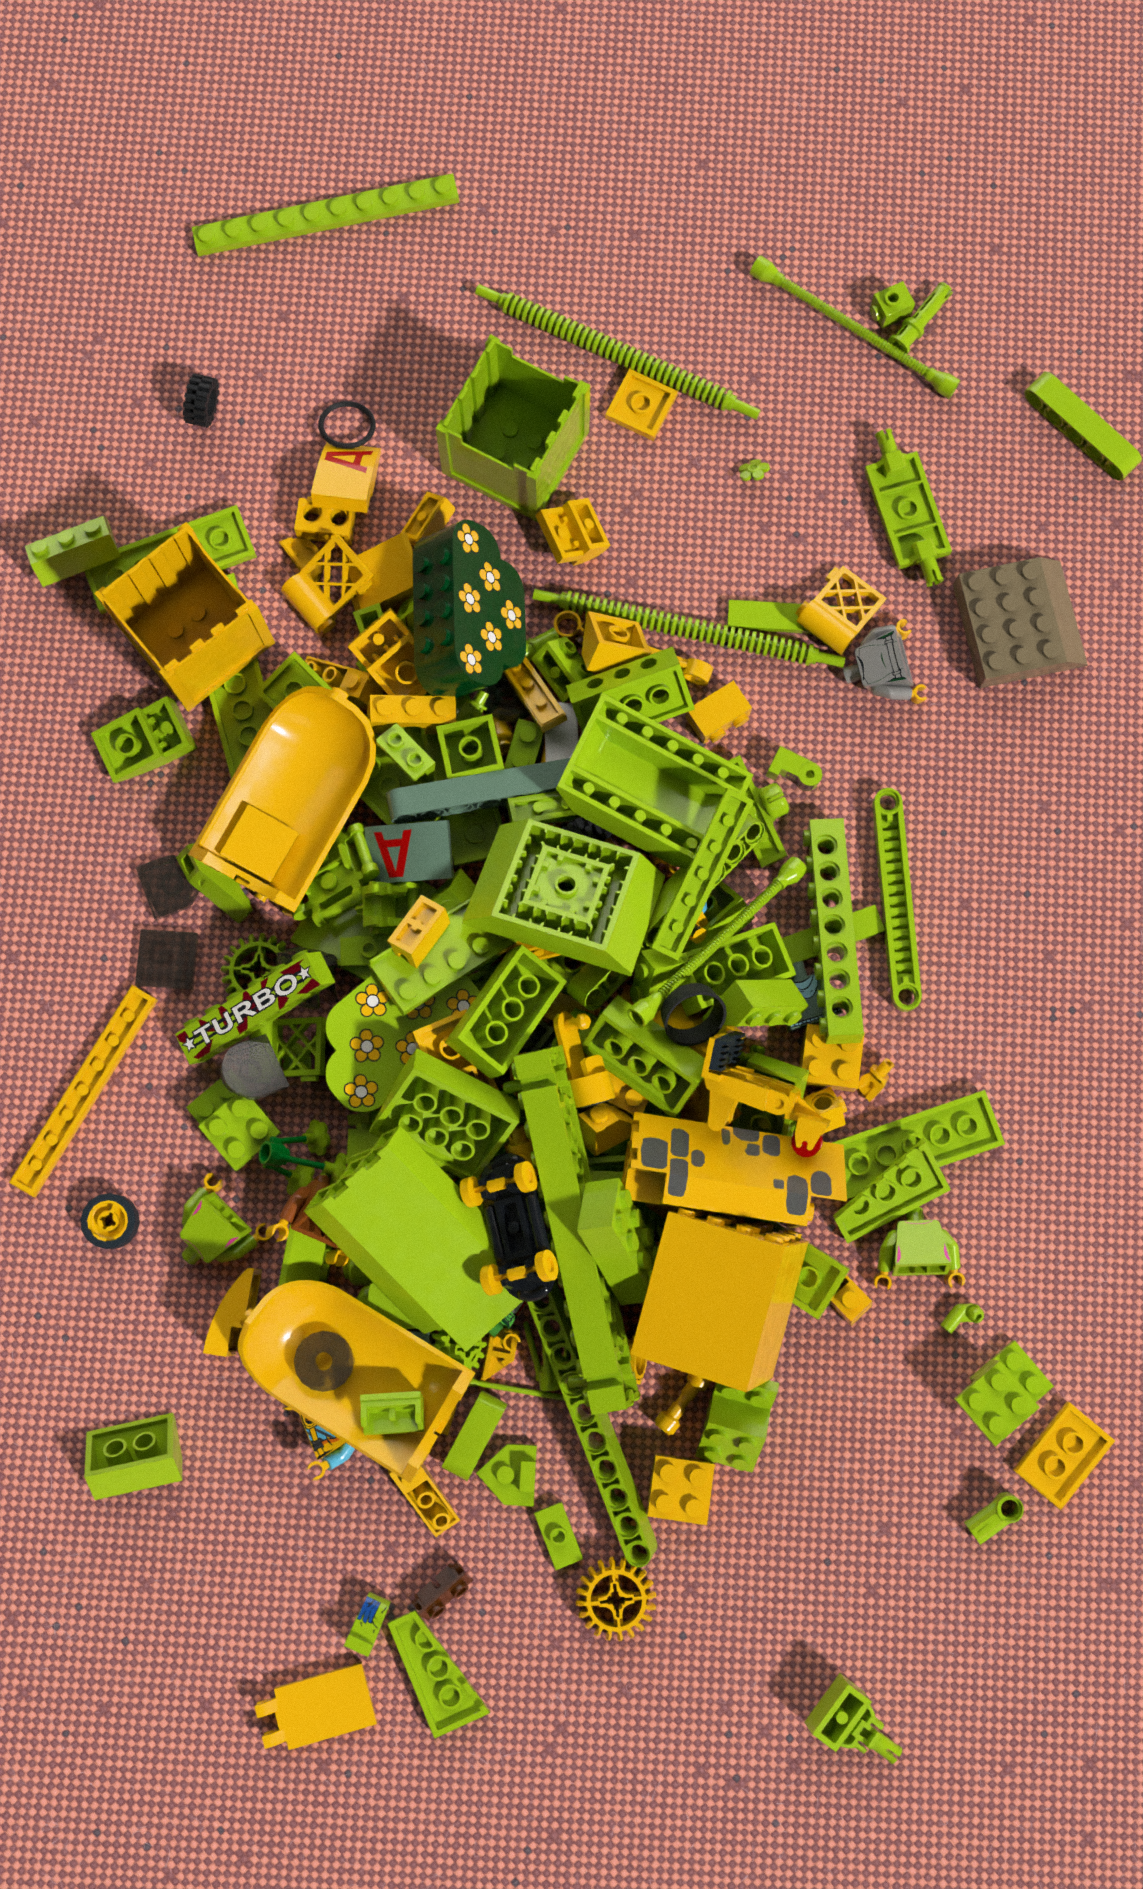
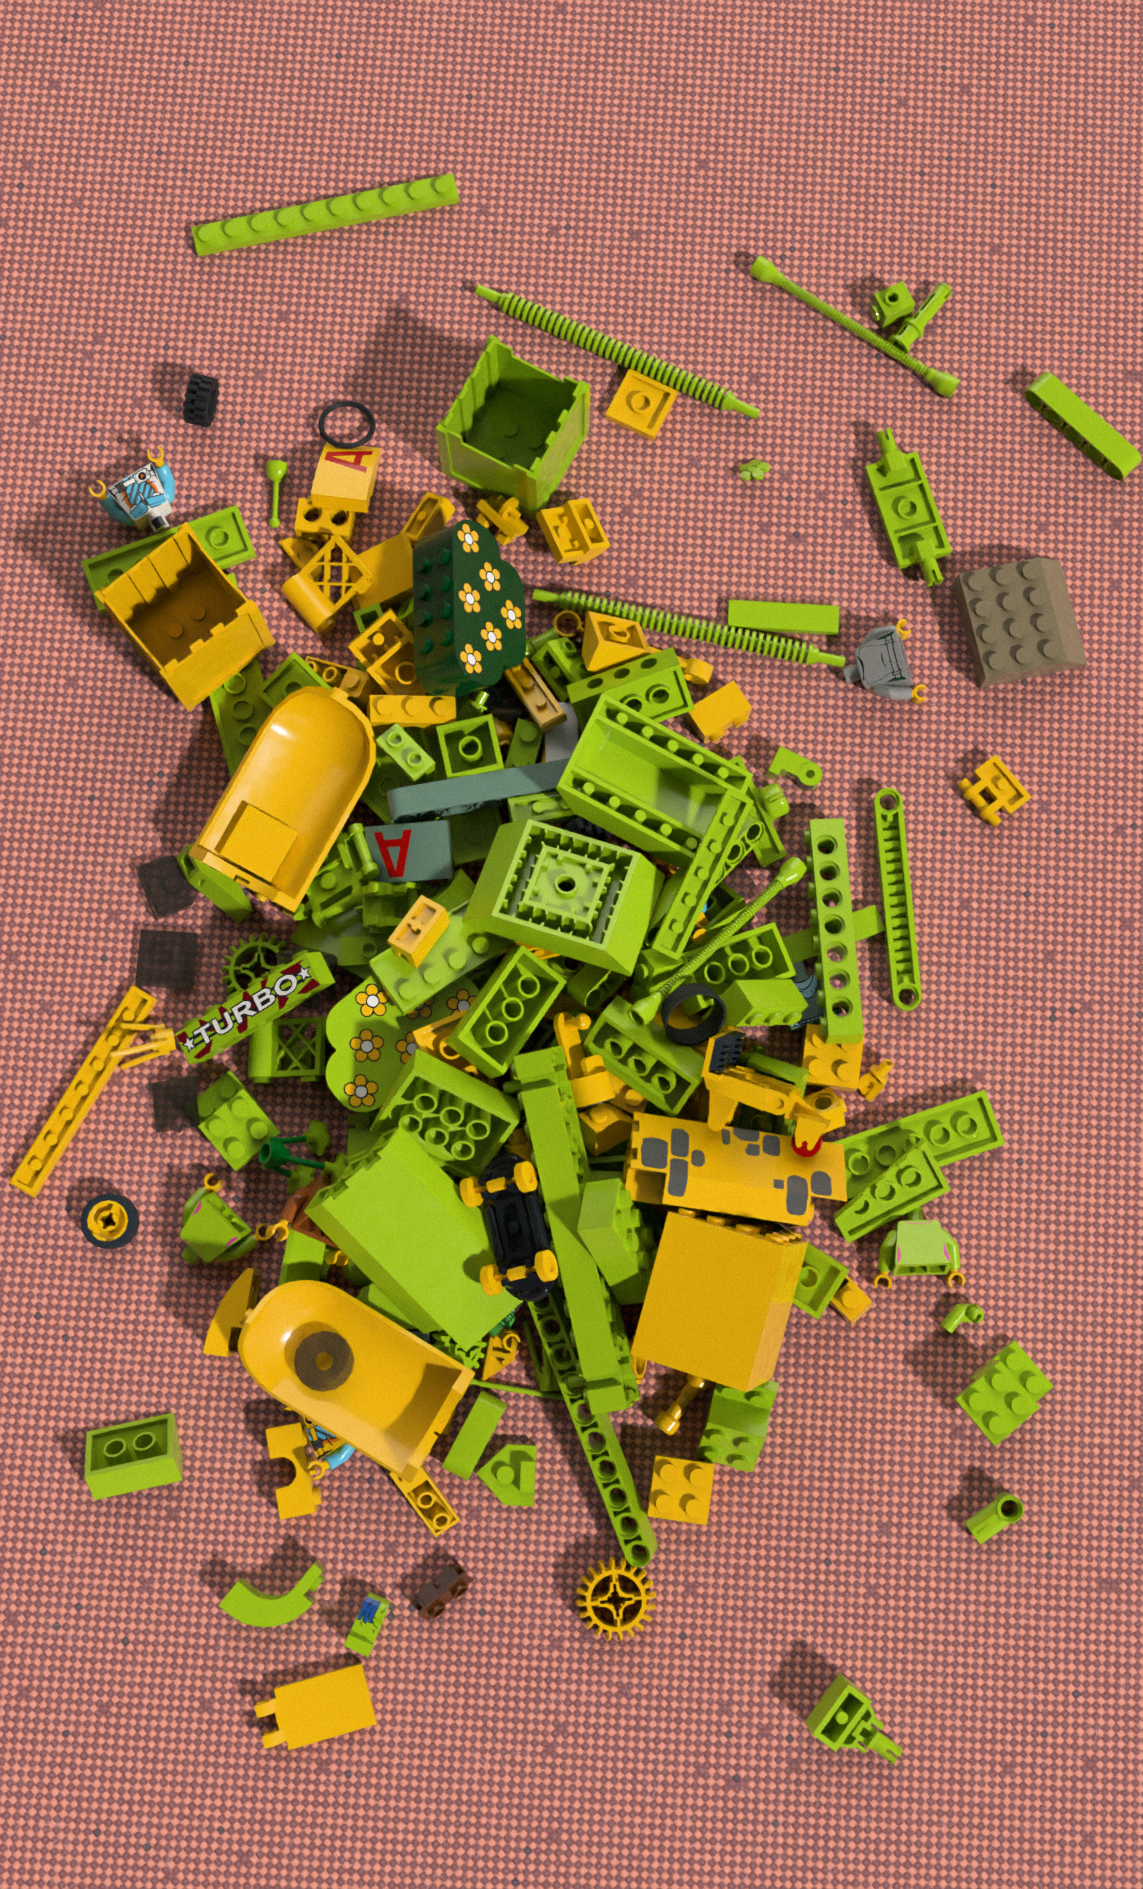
lime slope [25,516,121,587] -> none
lime slope [91,696,197,783] -> none
clear smoke tile [220,1034,289,1100] -> none
lime hinge [360,1391,425,1435] -> none
lime wing [387,1609,490,1739] -> none
lime plate [534,1501,583,1570] -> none
yellow piece [795,566,887,655] -> none
yellow tile [1013,1401,1115,1510] -> none
none -> torso [87,445,175,534]
none -> yellow plant [109,1023,176,1070]
none -> clear smoke piece [152,1076,200,1133]
none -> lime arch [218,1560,326,1627]
none -> yellow arch [265,1421,322,1520]
none -> lime hinge [266,460,288,528]
none -> yellow hips [476,494,529,546]
none -> yellow plate [958,754,1032,828]

